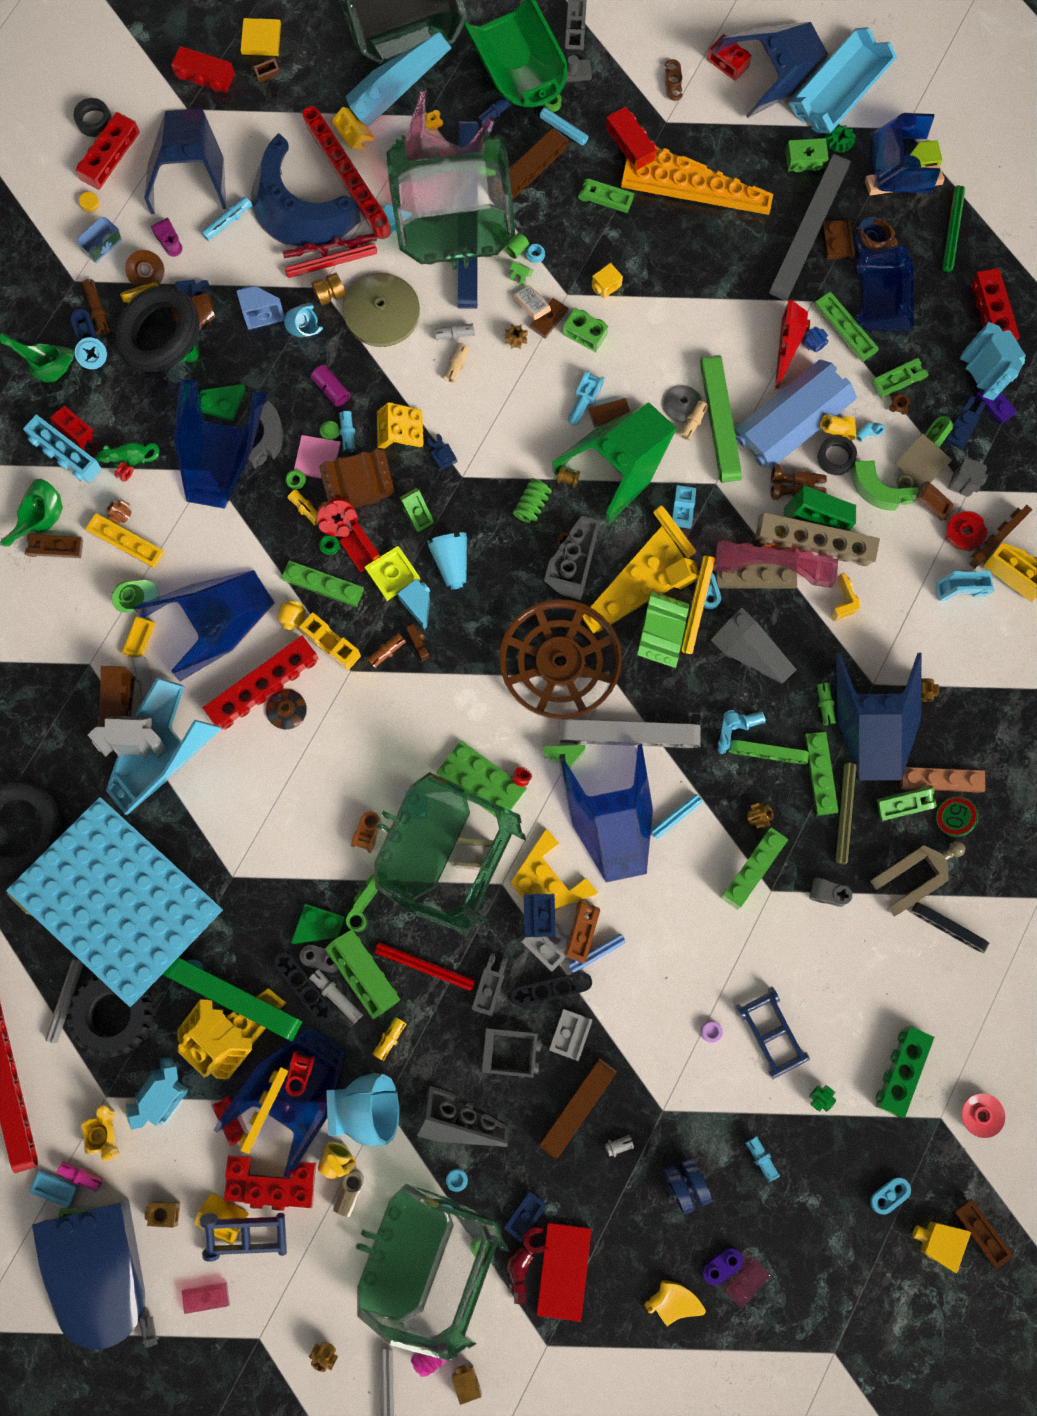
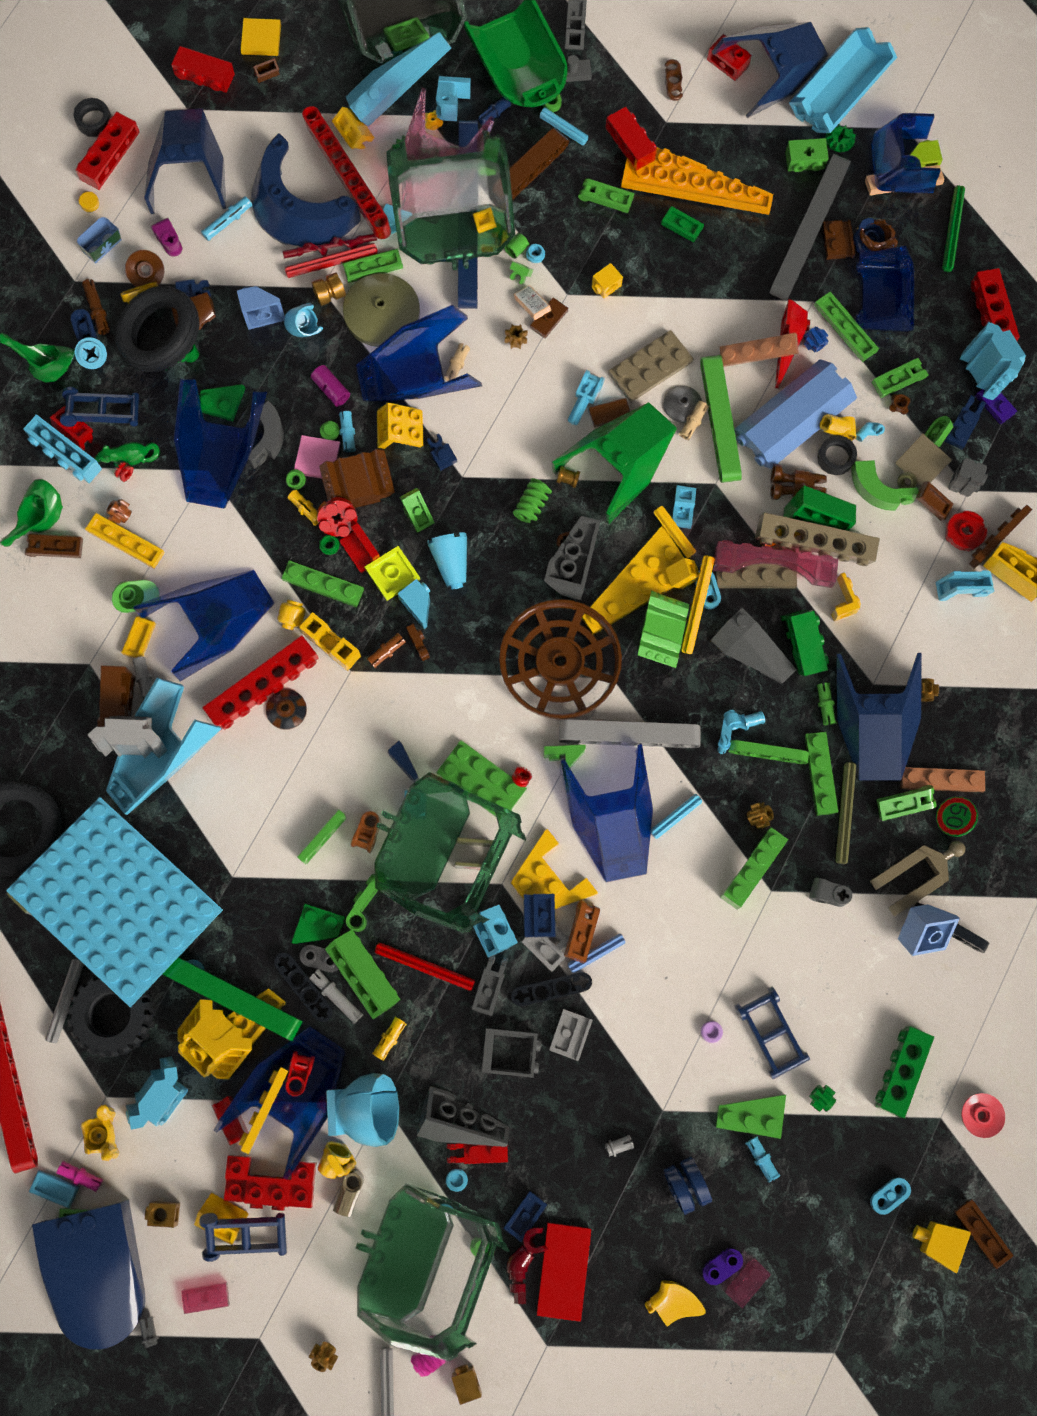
light grey pin [435,323,475,341] -> none
reddish brown beam [539,1058,617,1159] -> none
bright green brick [563,308,608,353] -> none
none -> dark blue piece [60,387,139,427]
none -> bright green tile [297,810,347,865]
none -> bright green tile [343,248,403,283]
none -> clear blue windscreen [356,305,482,402]
none -> bright green tile [383,17,429,52]
none -> dark blue slope [388,740,419,784]
none -> medium azure piece [436,76,471,121]
none -> red hinge [446,1143,508,1164]
none -> medium azure brick [470,905,518,957]
none -> yellow tile [473,207,497,234]
none -> dark tan plate [608,330,694,403]
none -> green plate [661,206,704,243]
none -> bright green wing [715,1095,786,1139]
none -> nougat plate [720,333,799,367]
none -> green wedge [780,610,829,676]
none -> medium blue slope [898,904,960,956]

